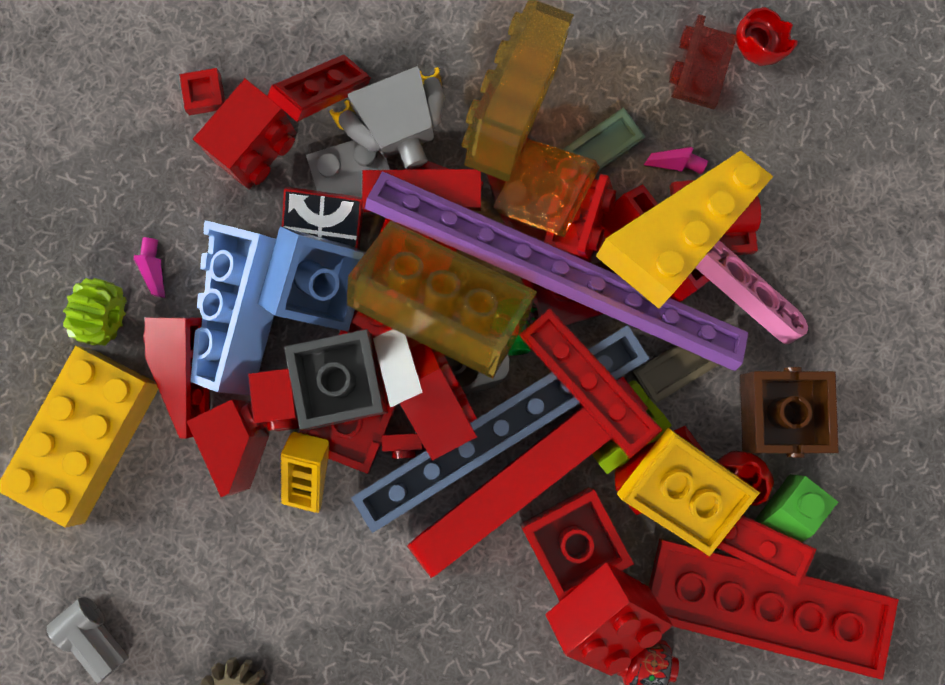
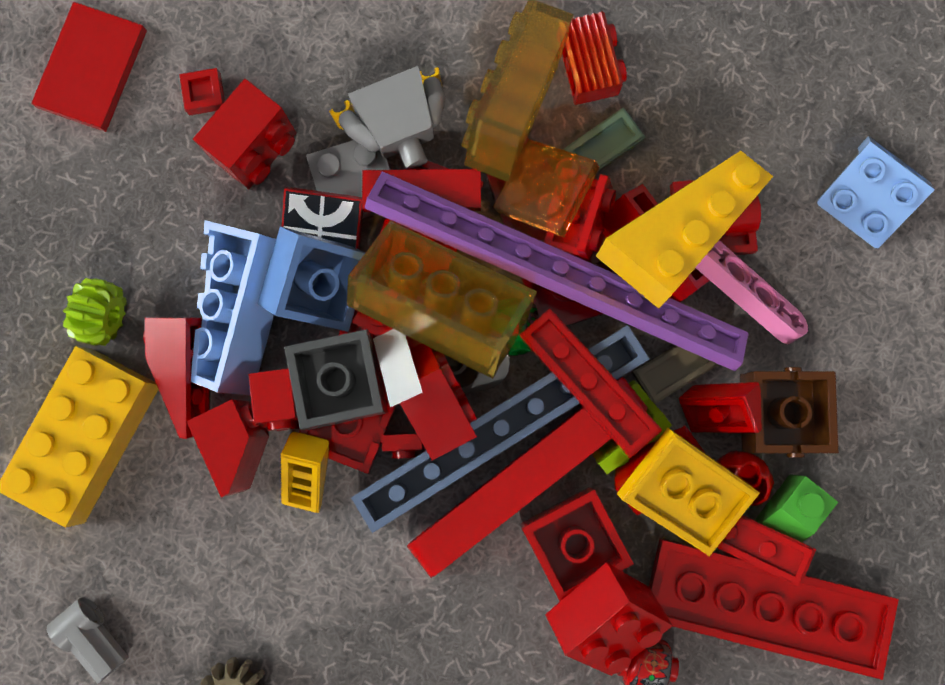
dark pink bar [133,237,165,298] -> none
red tile [267,55,371,122] -> none
dark pink bar [644,146,708,174] -> none
clear red bracket [668,14,736,110] -> none
red hair [736,7,798,66] -> none
none -> red tile [31,2,147,132]
none -> red brick [557,11,627,105]
none -> red slope [678,382,762,433]
none -> light blue bracket [817,136,935,248]

